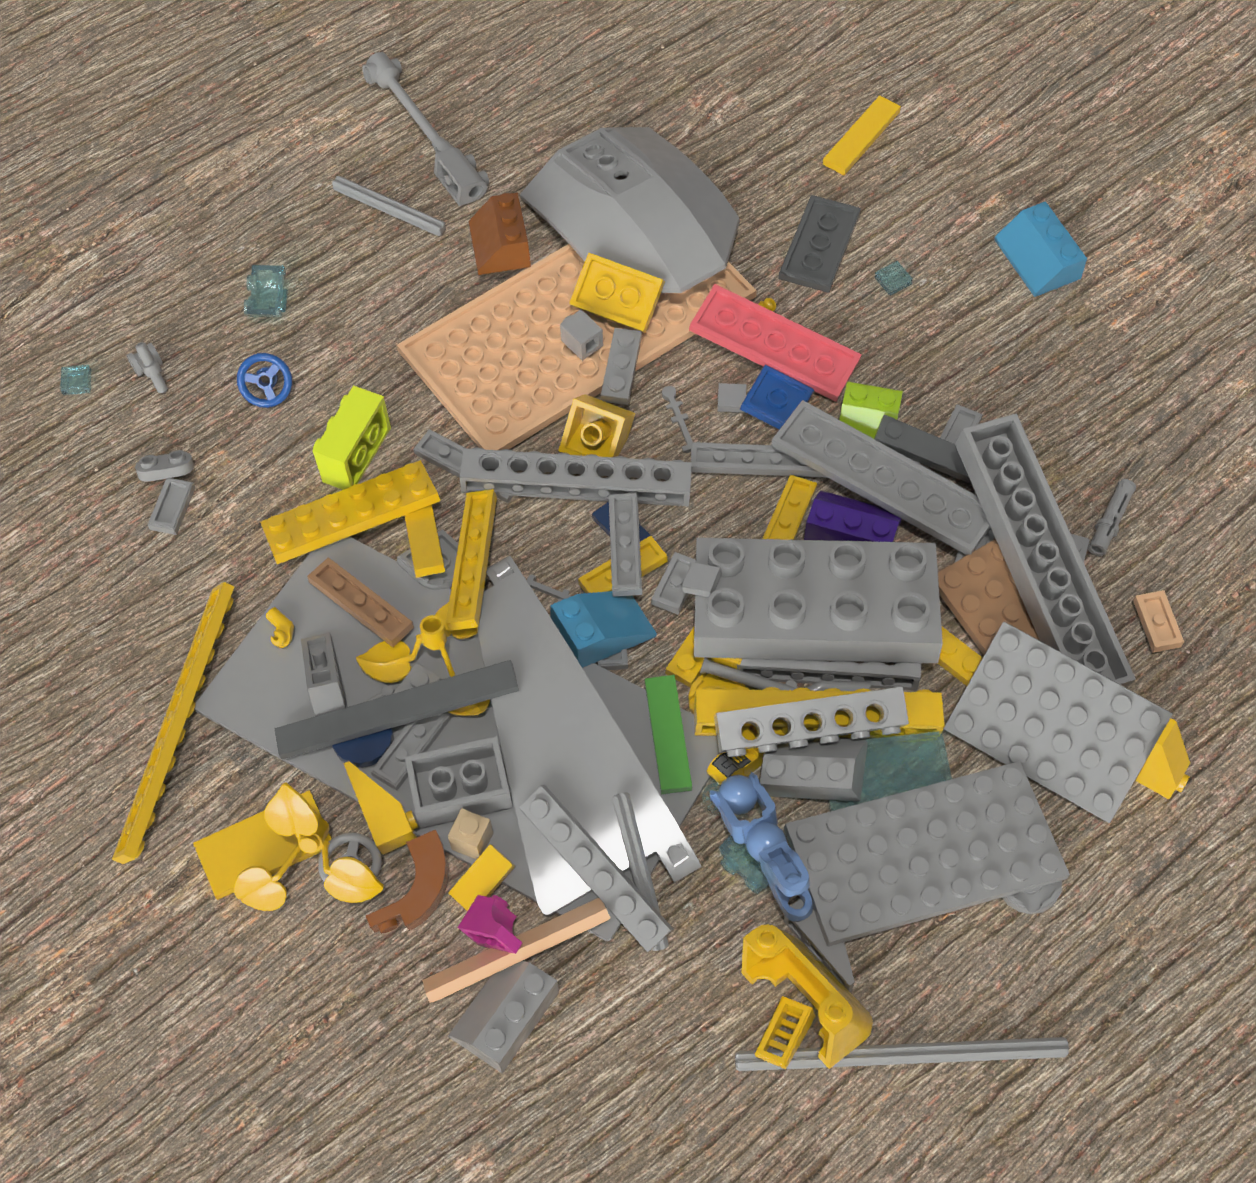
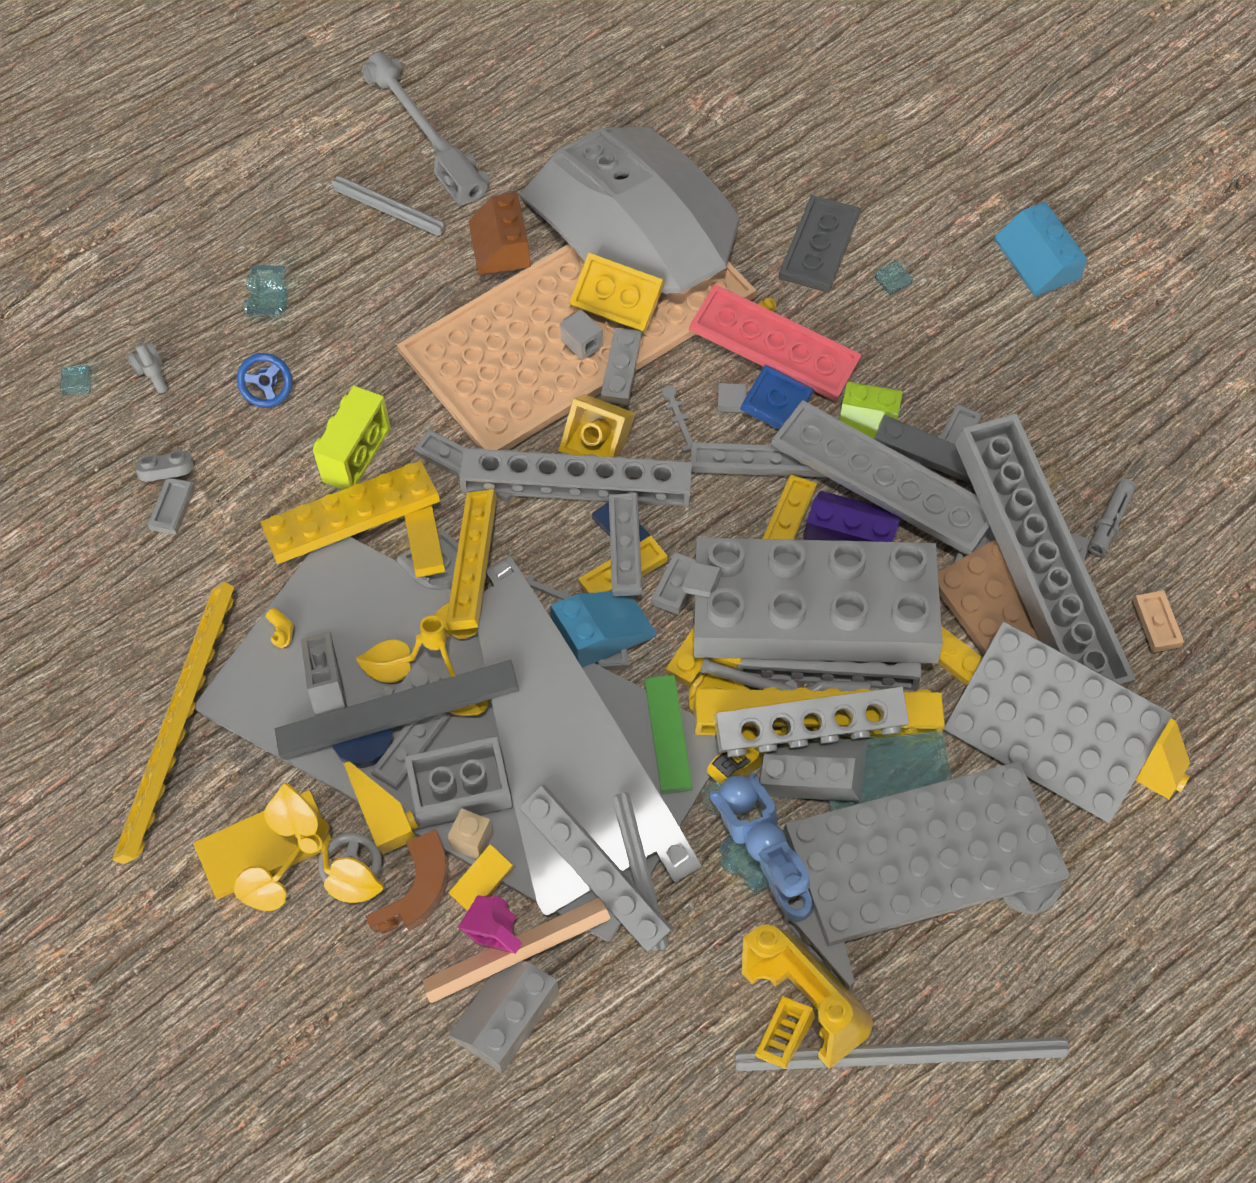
medium nougat plate [307,557,414,647] -> none
yellow tile [823,95,901,176] -> none

